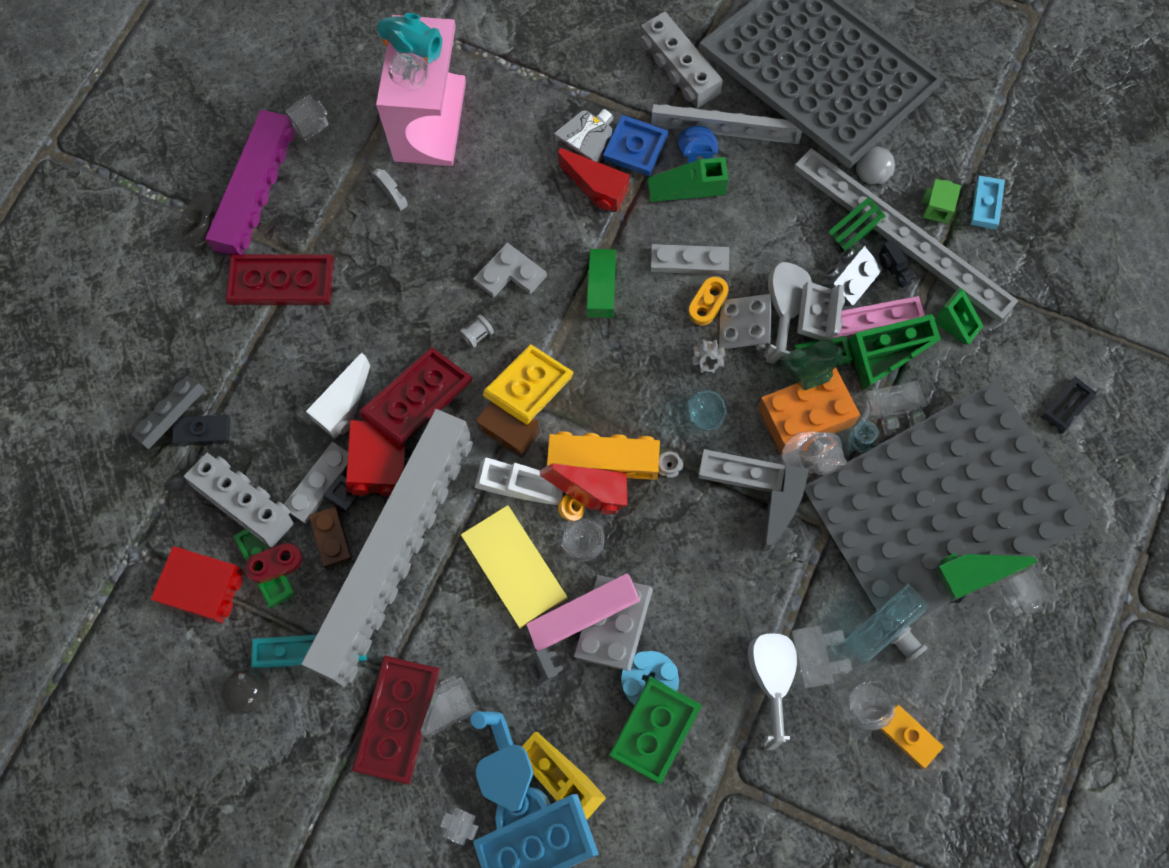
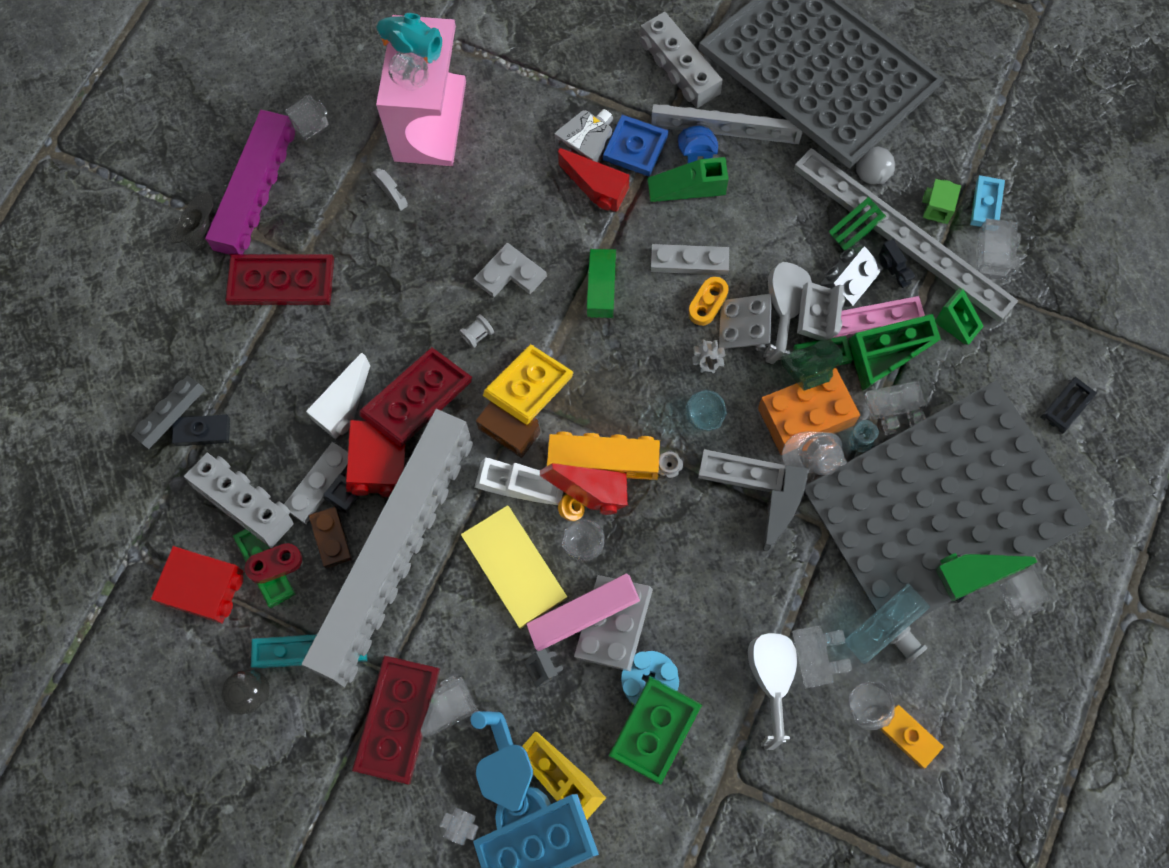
none -> clear brick [976,218,1021,281]

